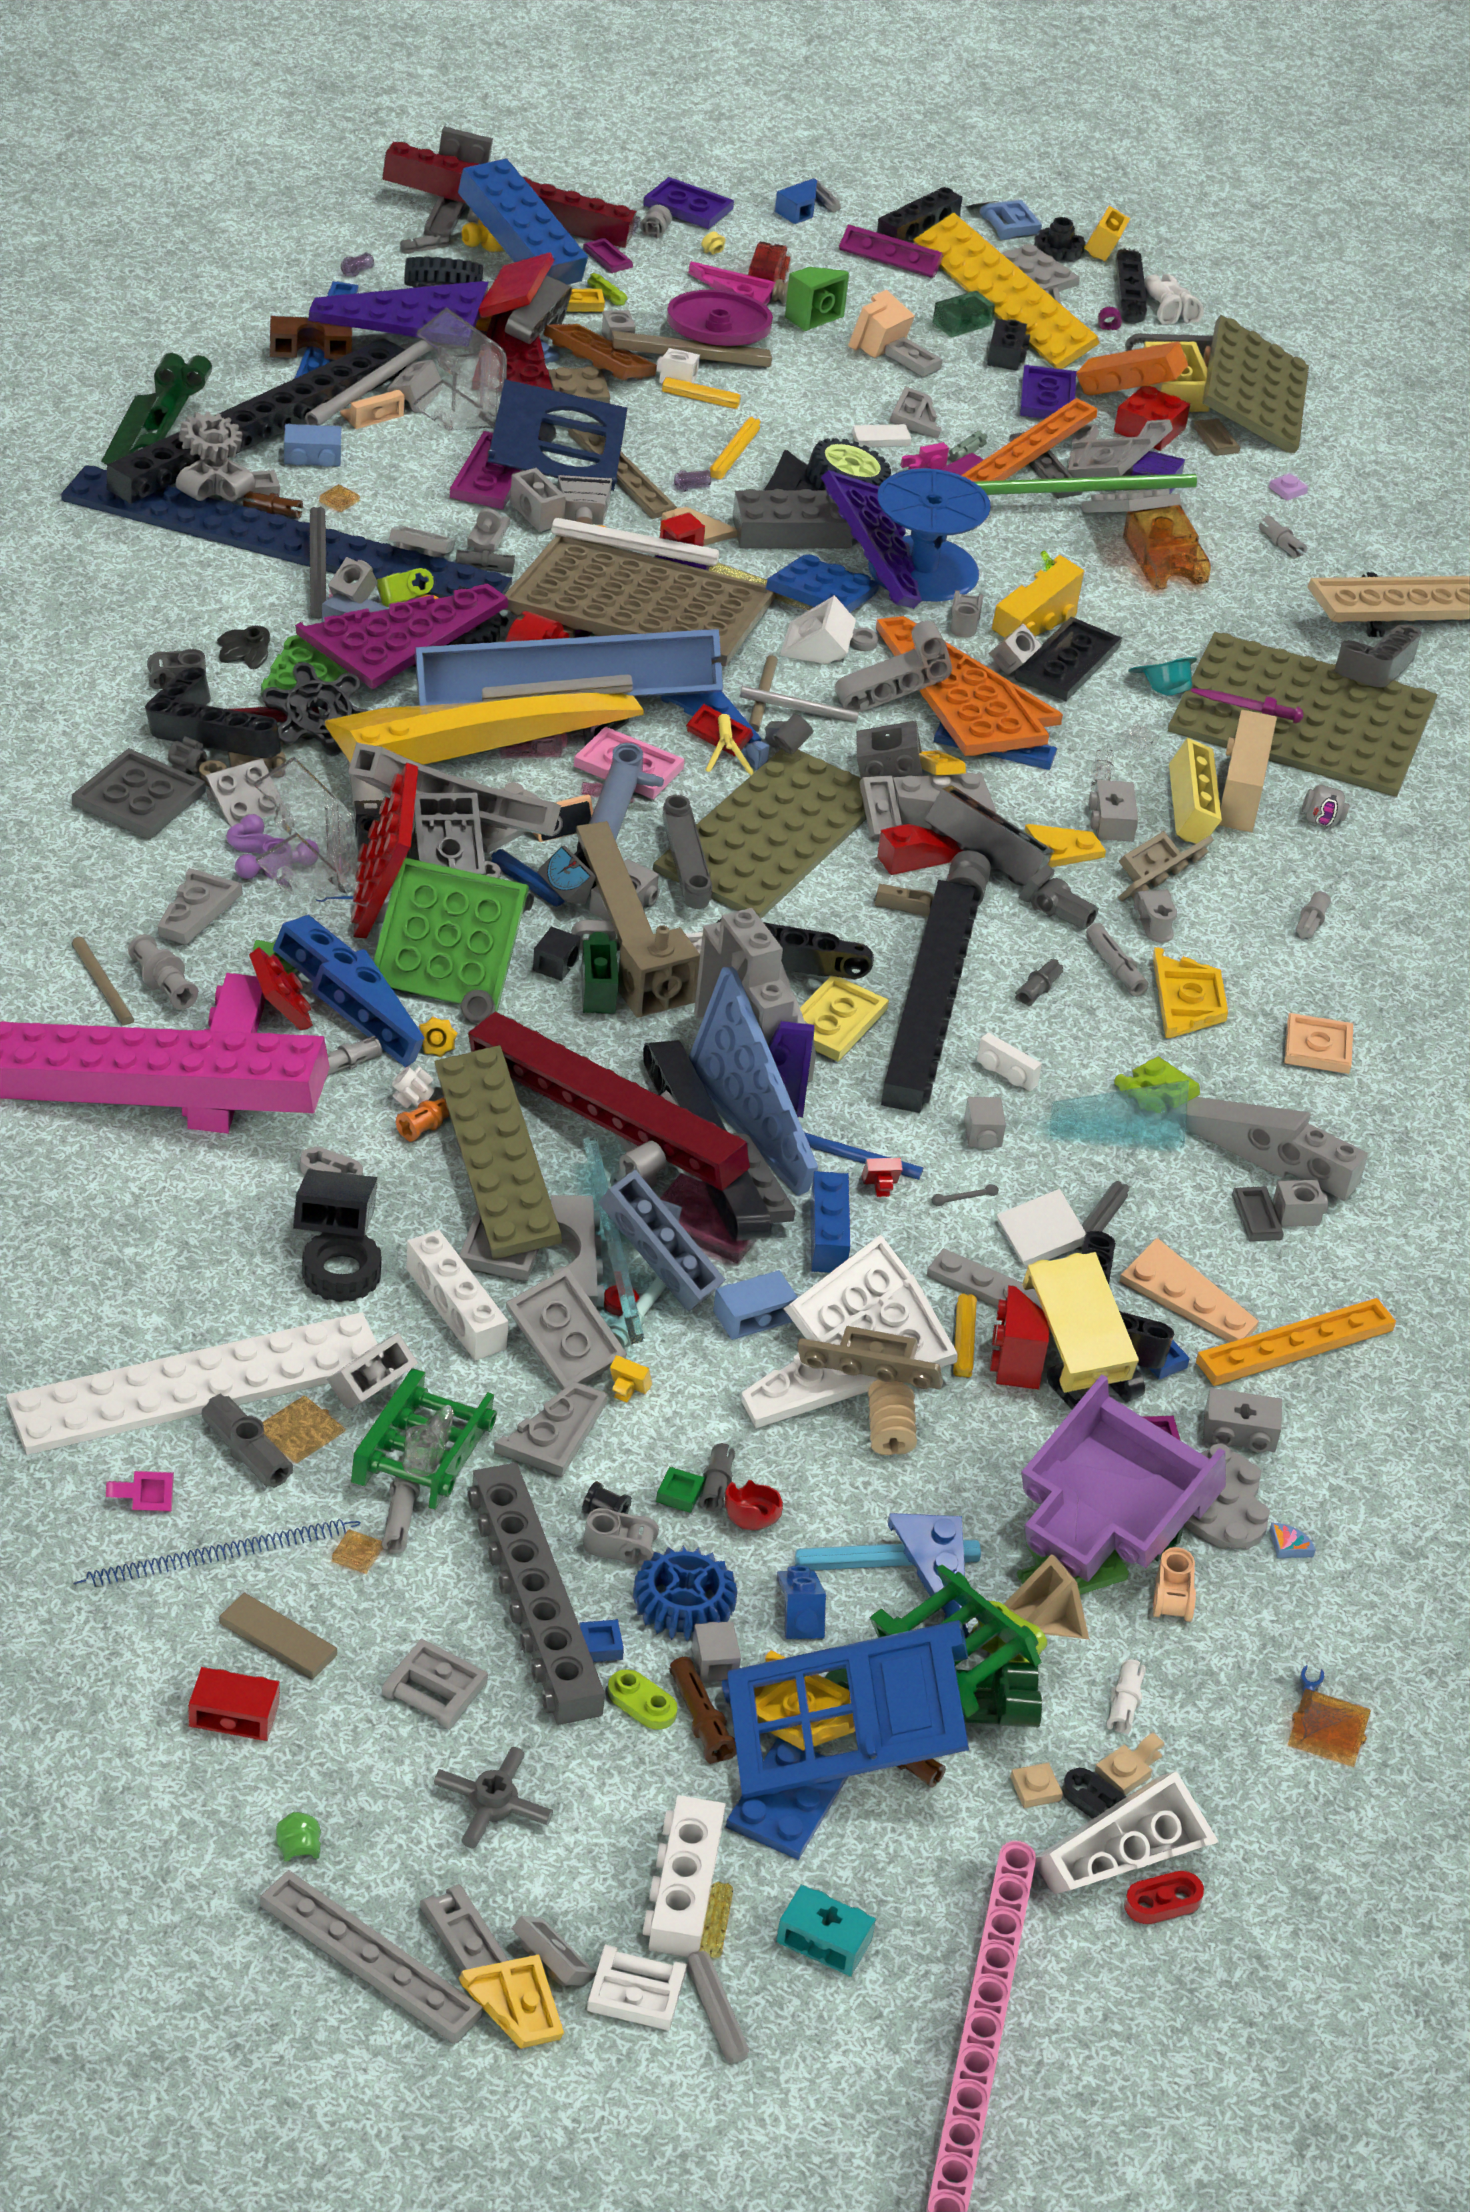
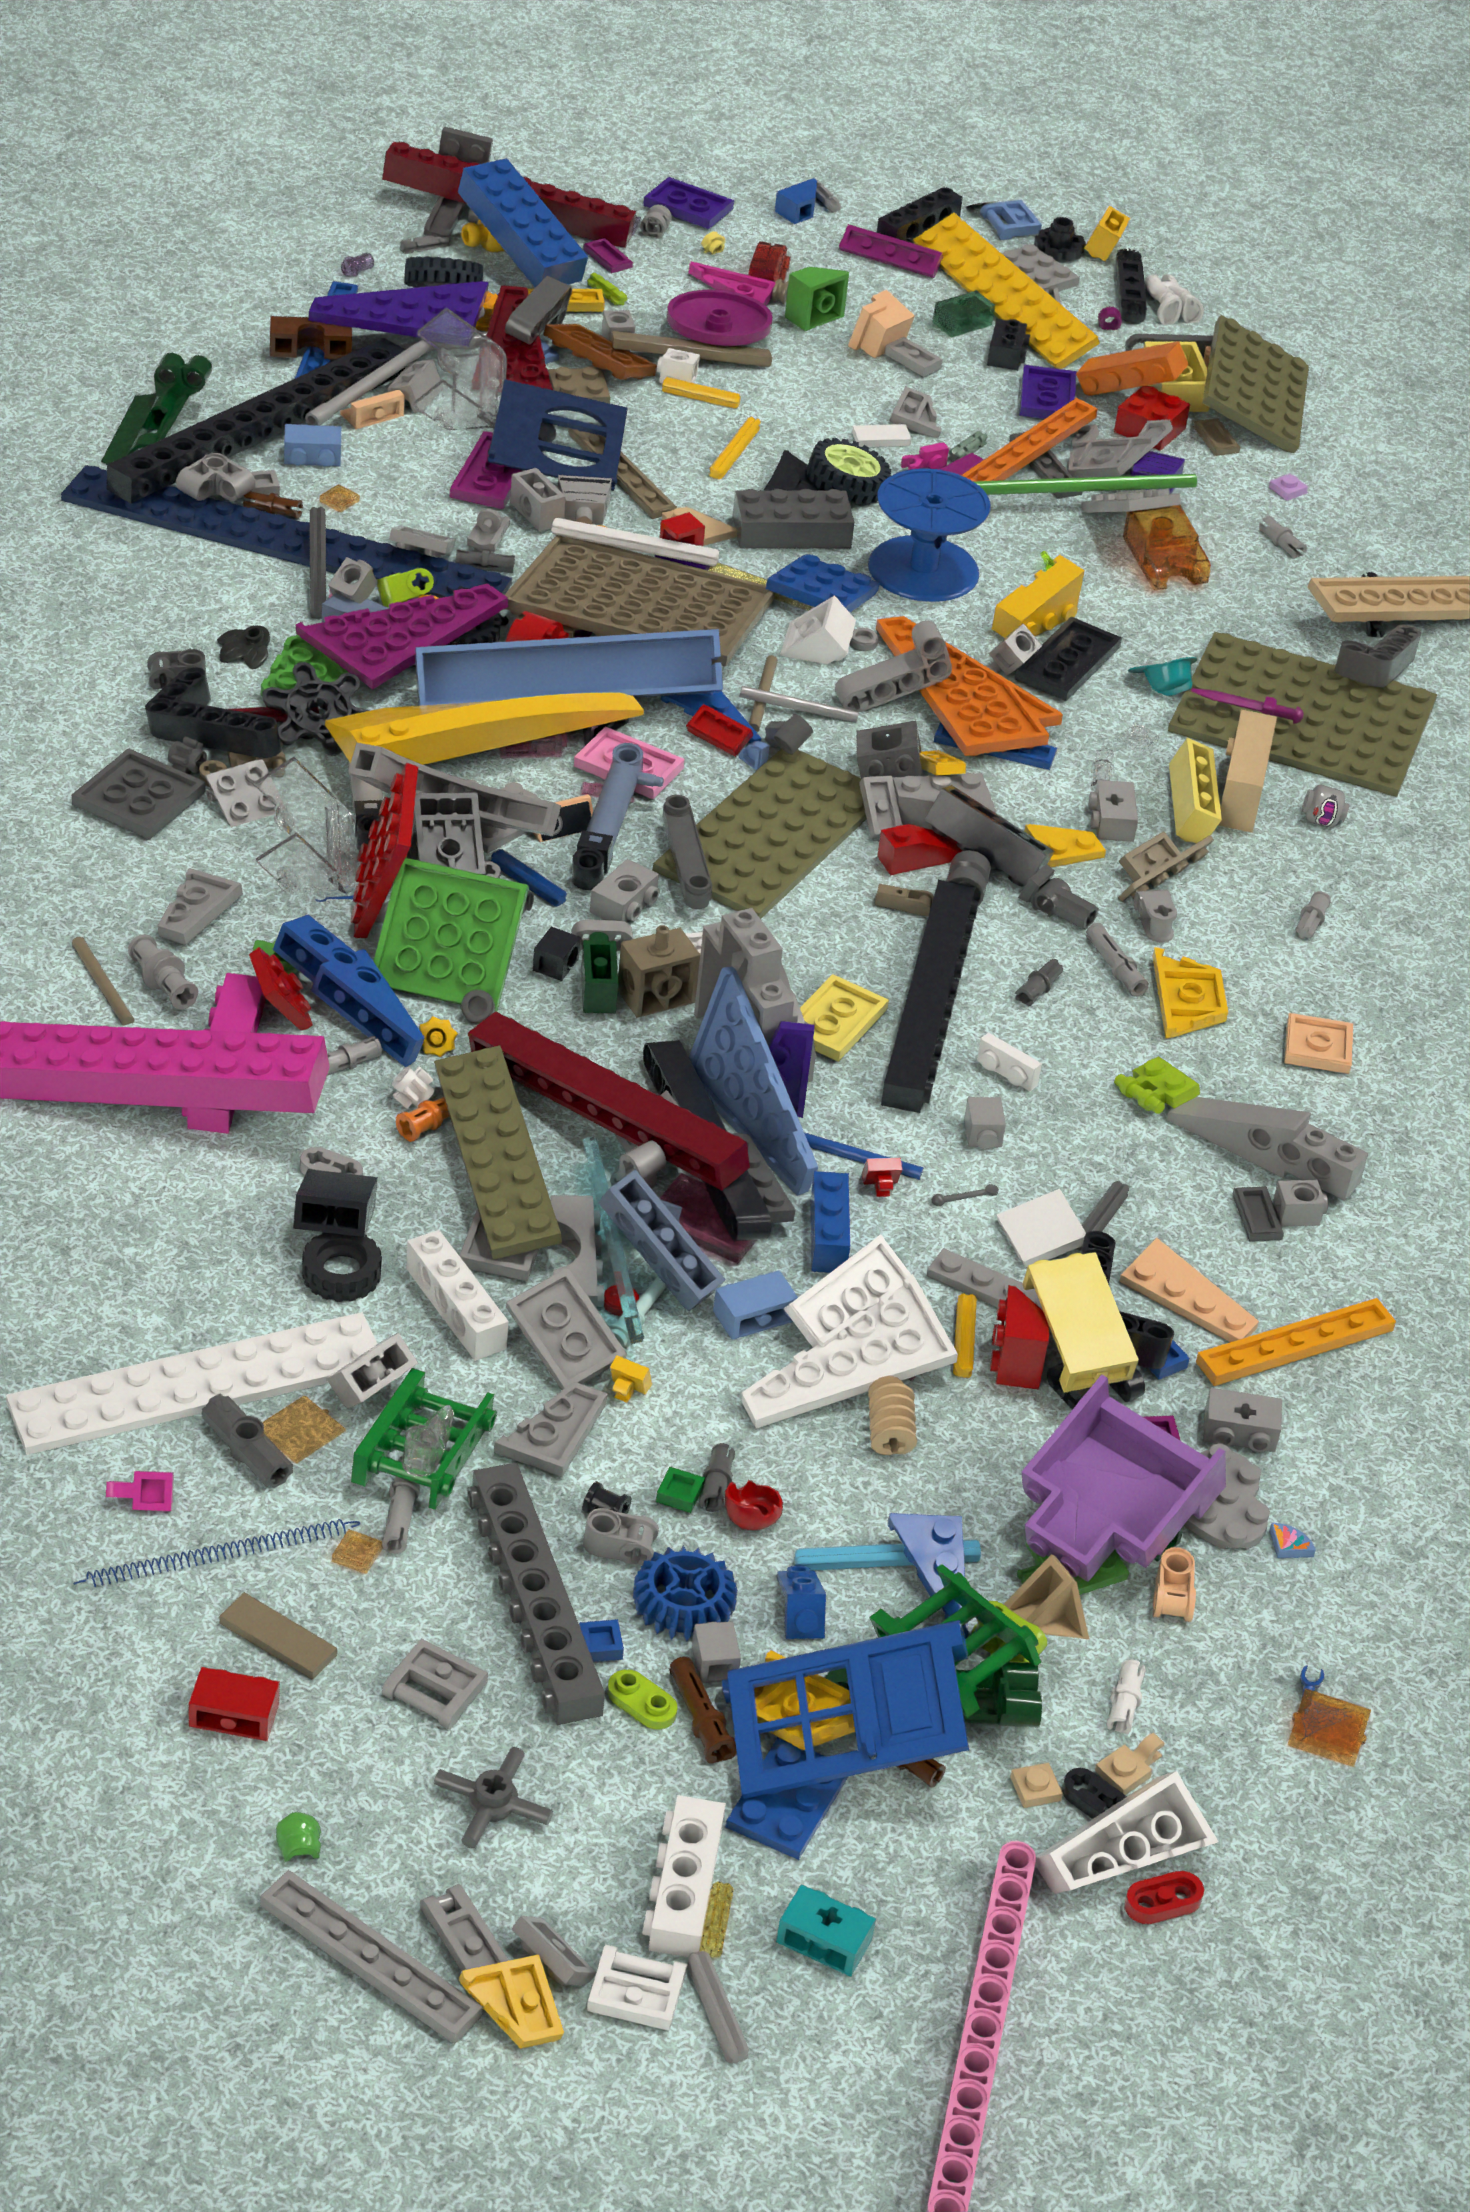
light grey gear [179,411,242,462] -> none
medium lavender piece [226,814,320,880] -> none
red tile [478,252,554,318] -> none
light grey axle [482,674,633,701] -> none
slope [537,846,596,904] -> none
dark tan tile [577,821,653,945] -> none
clear purple pin [674,470,711,492] -> none
light yellow plant [705,714,754,775] -> none
black piece [717,919,874,980] -> none
dark tan bracket [797,1326,943,1389] -> none
dark purple wing [821,470,921,609] -> none
light grey piece [951,590,984,638] -> none
clear light blue wing [1049,1080,1189,1148] -> none

